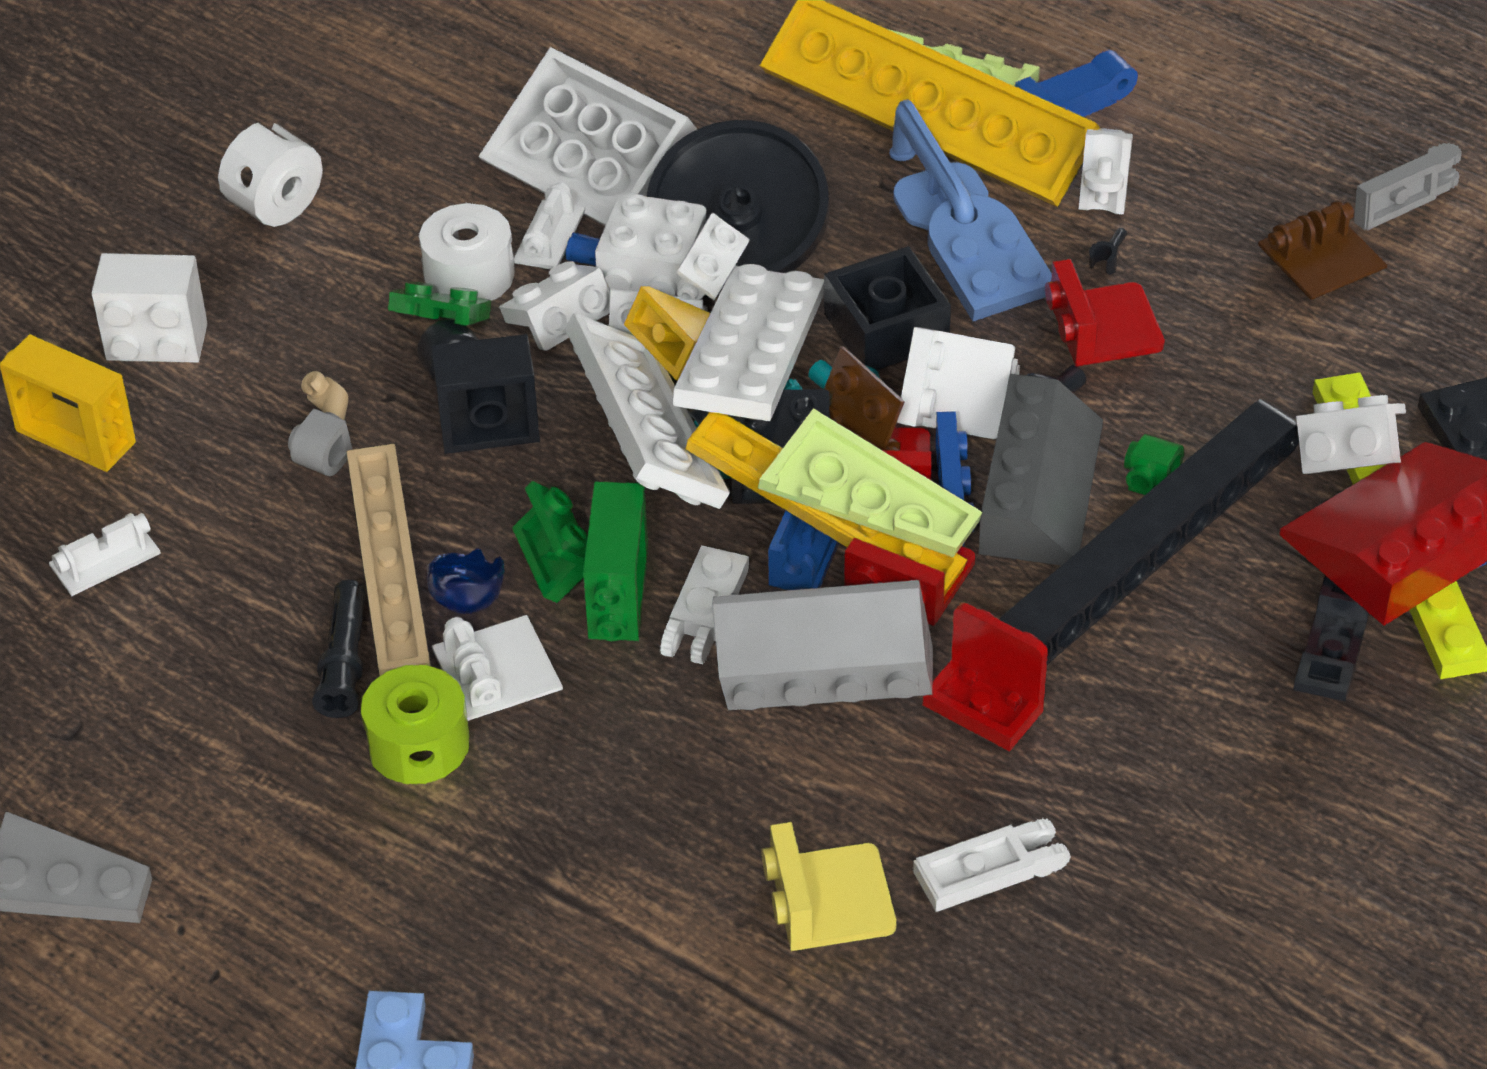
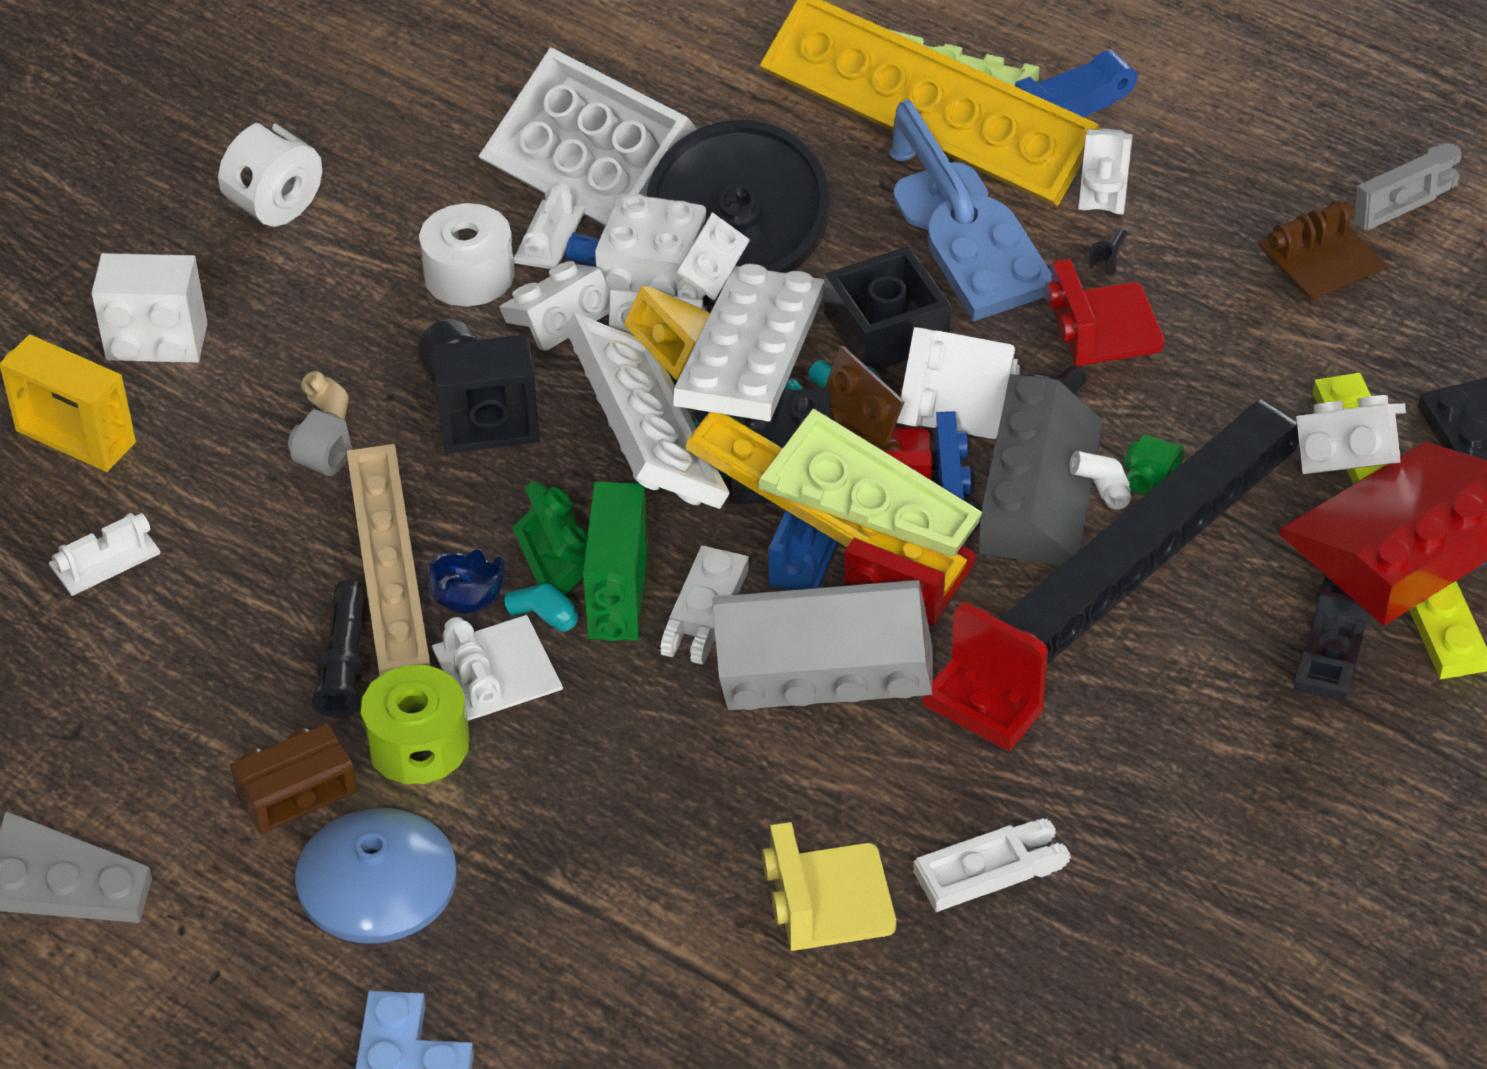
green wing [388,282,491,326] -> none
none -> reddish brown brick [230,723,357,834]
none -> medium blue dish [295,808,457,943]
none -> teal arm [505,583,578,632]
none -> white arm [1069,451,1131,510]

